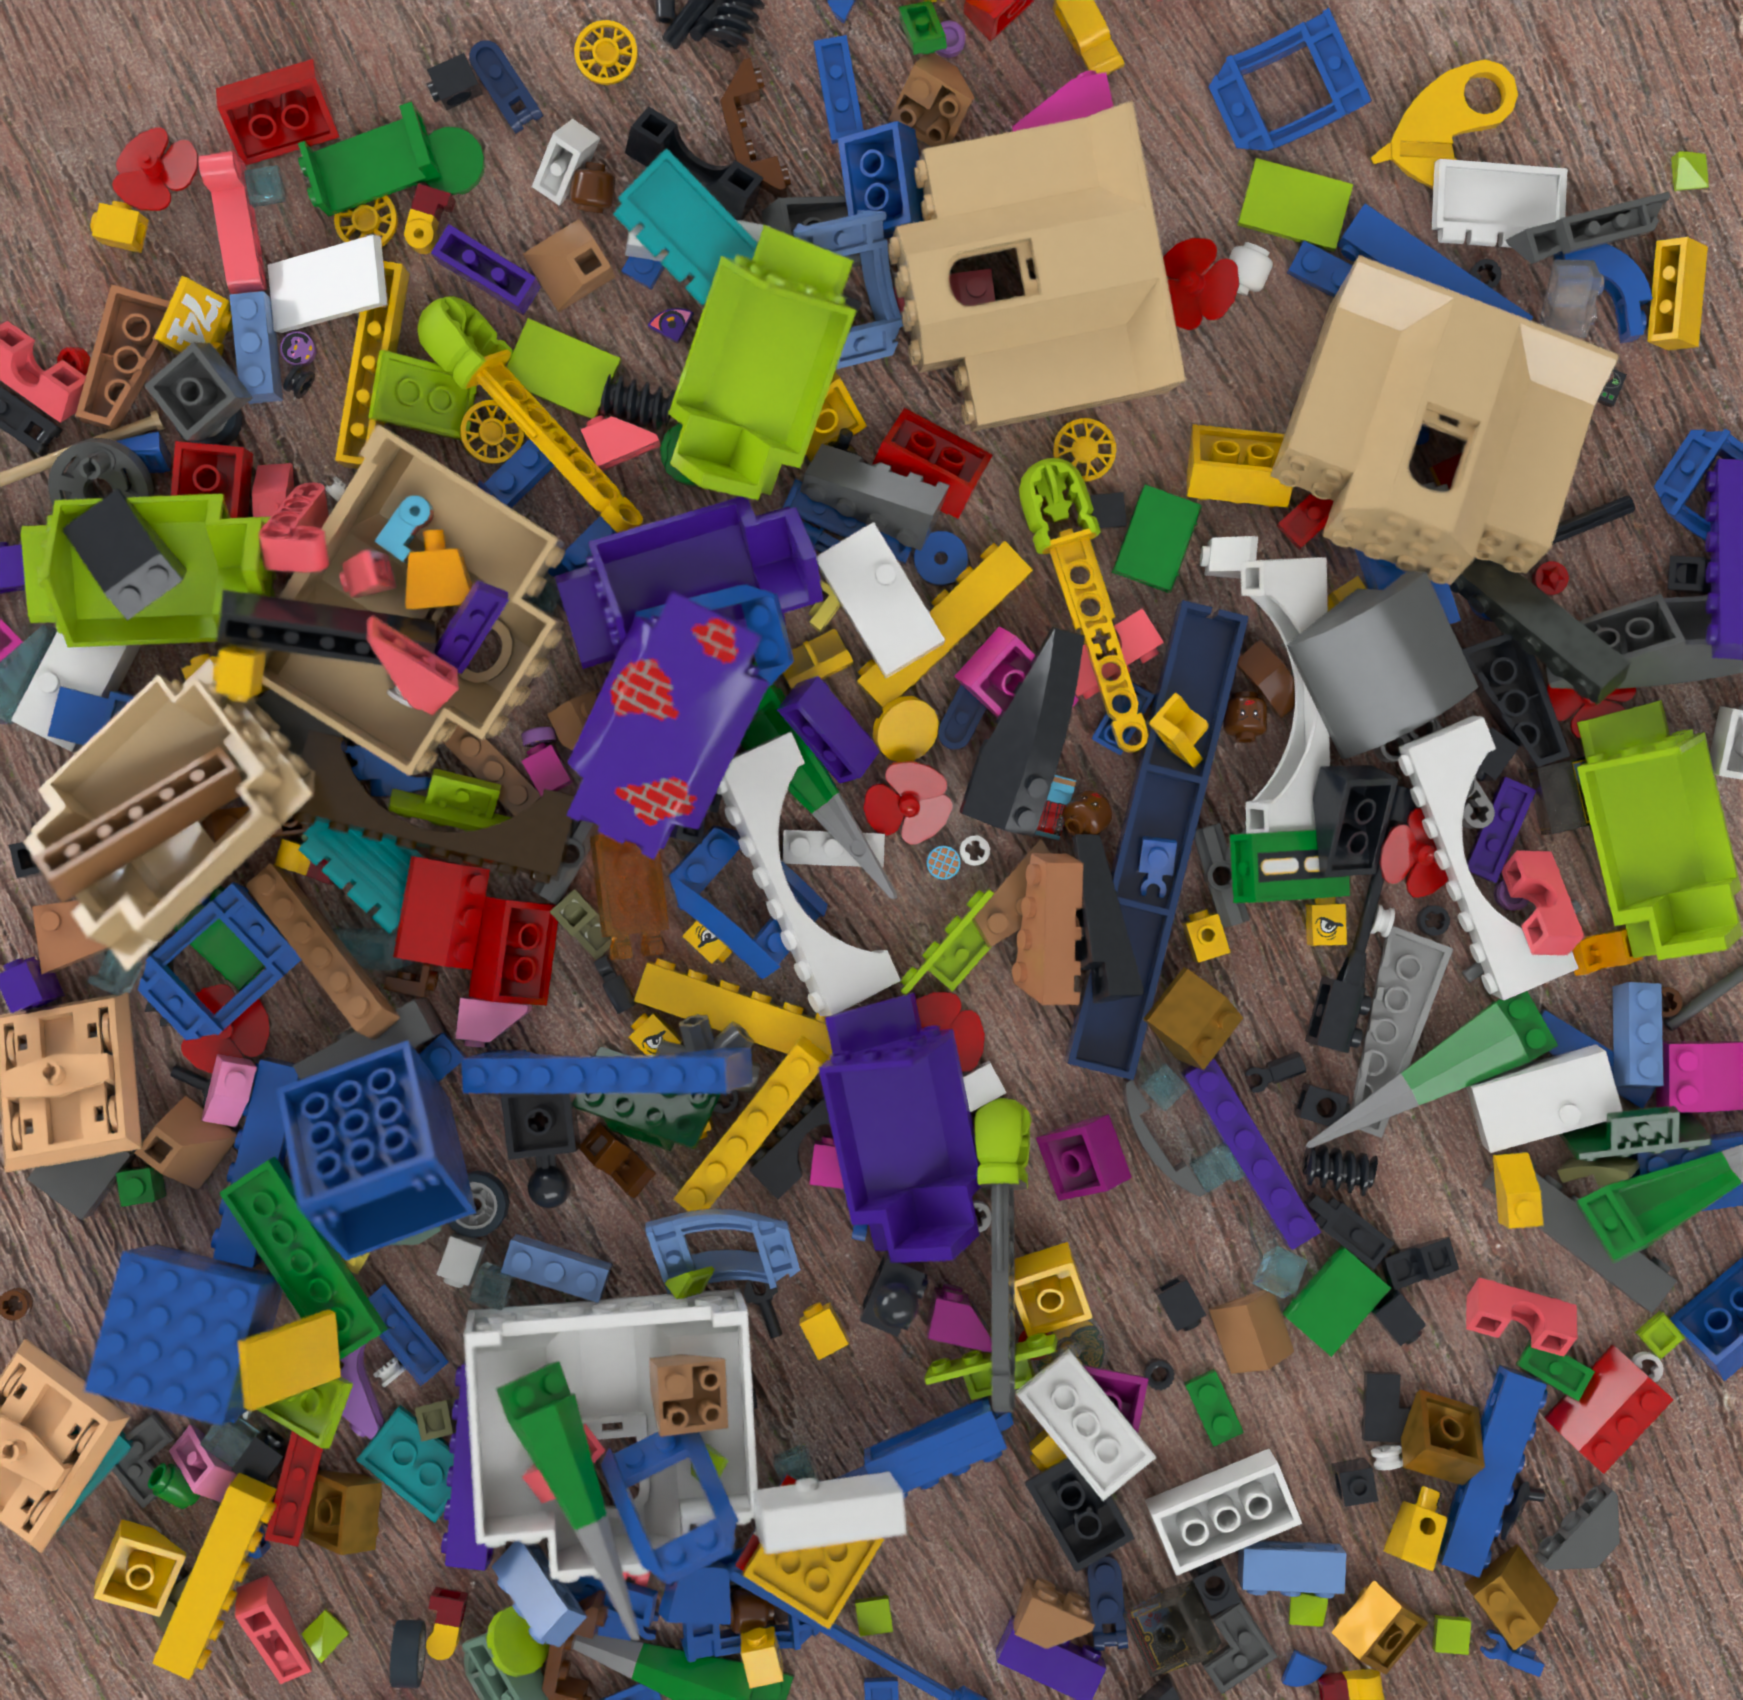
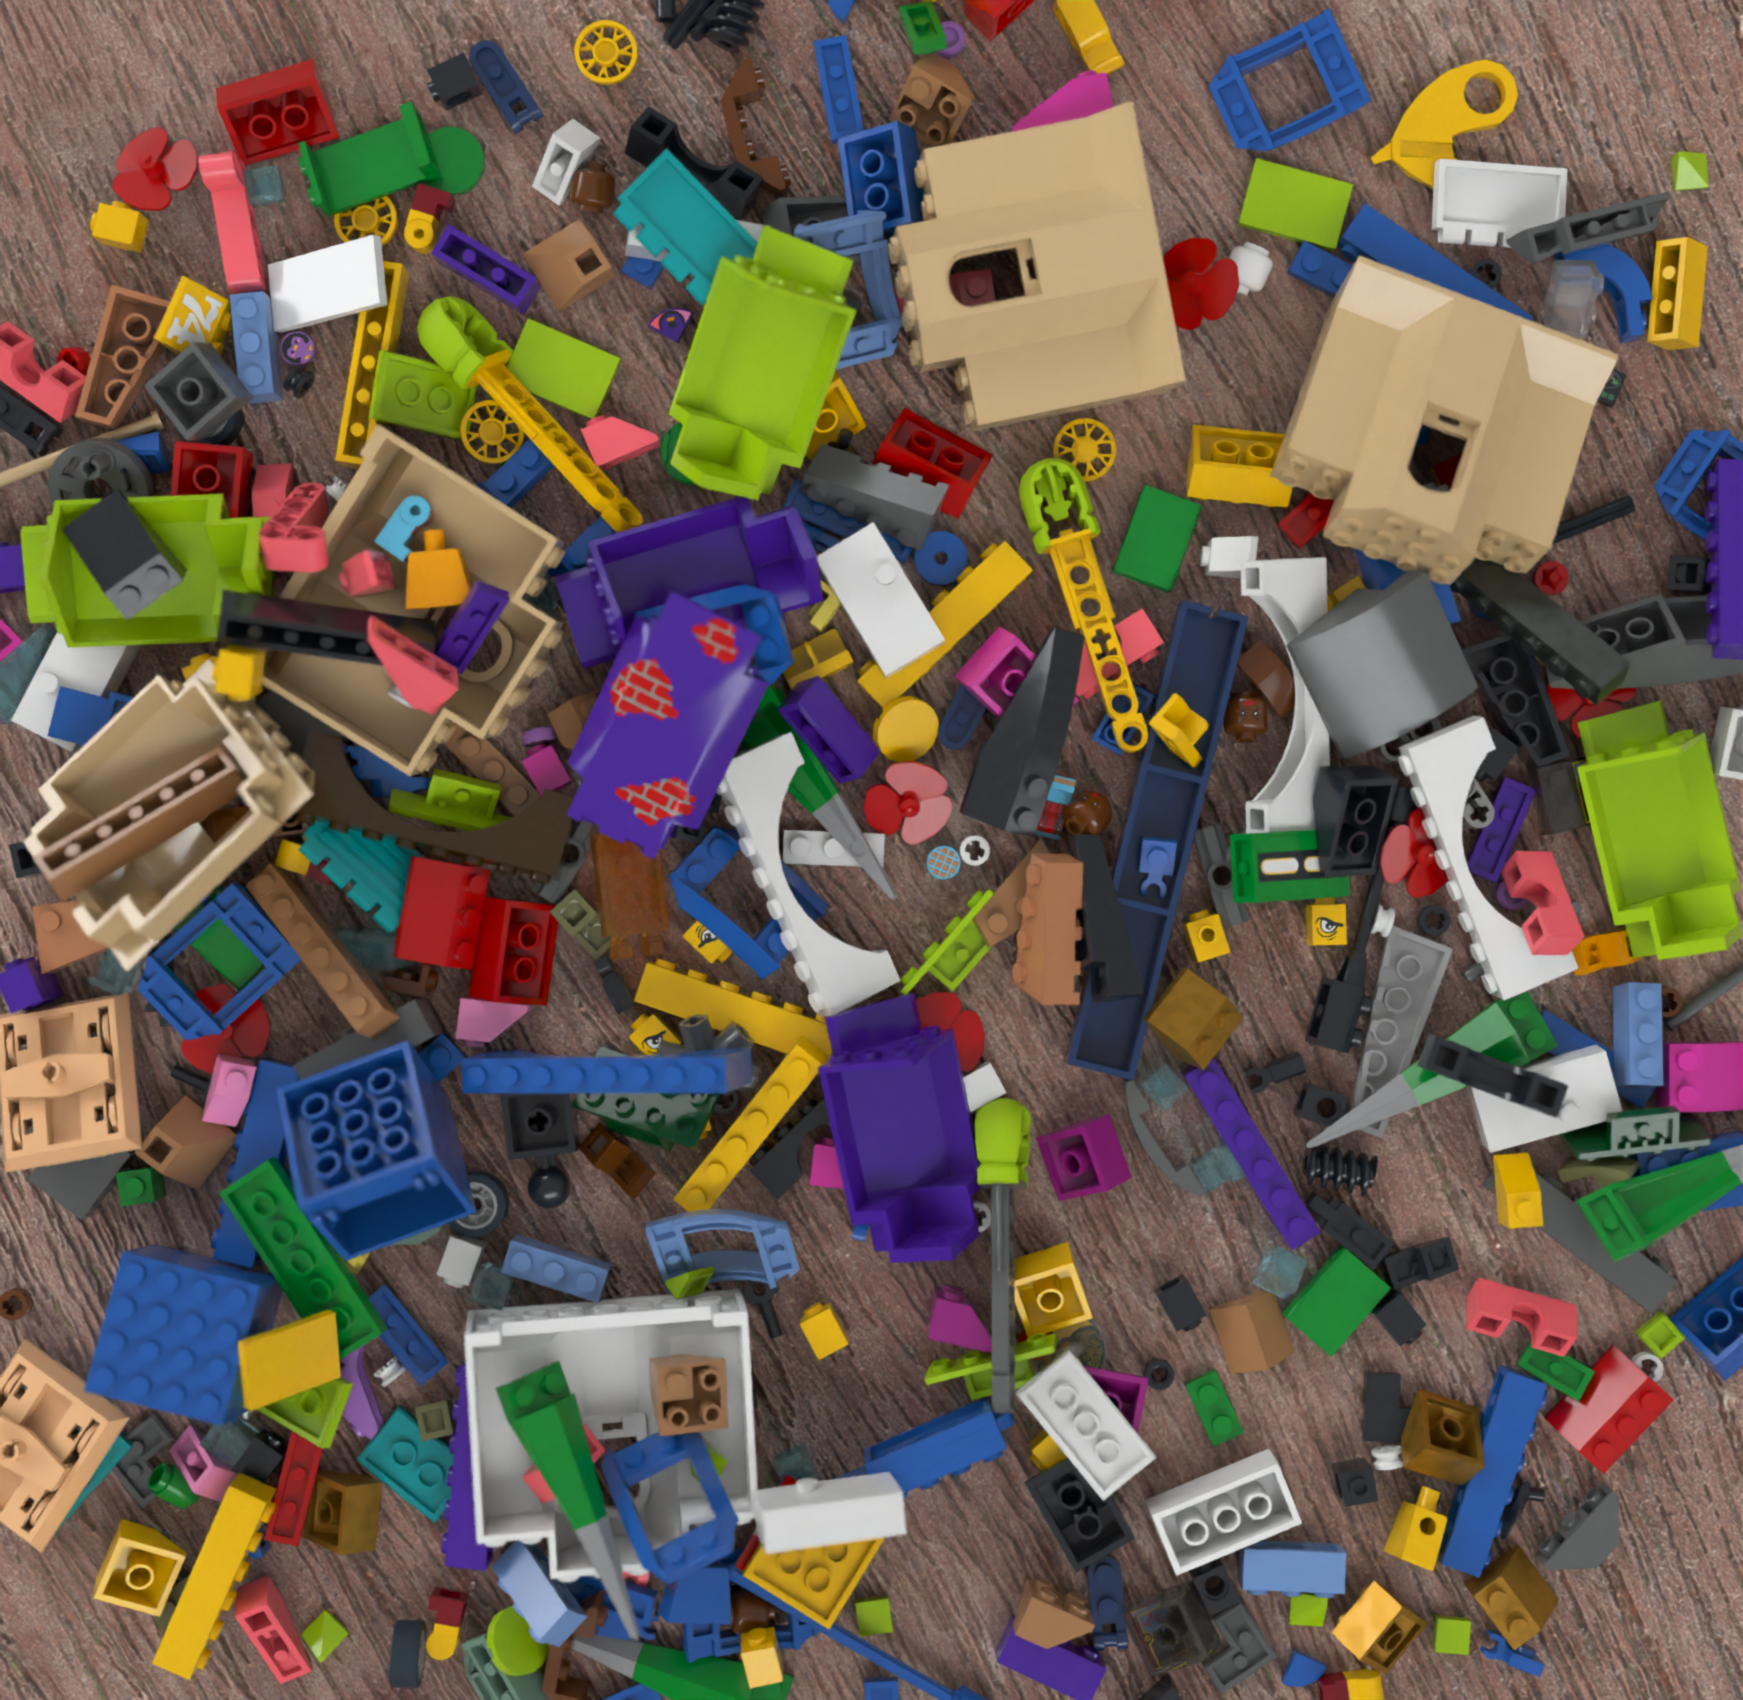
black piece [601,374,676,430] -> none
black brick [860,1251,929,1337] -> none
black tile [1090,492,1127,529] -> none
none -> black arch [1417,1034,1569,1118]

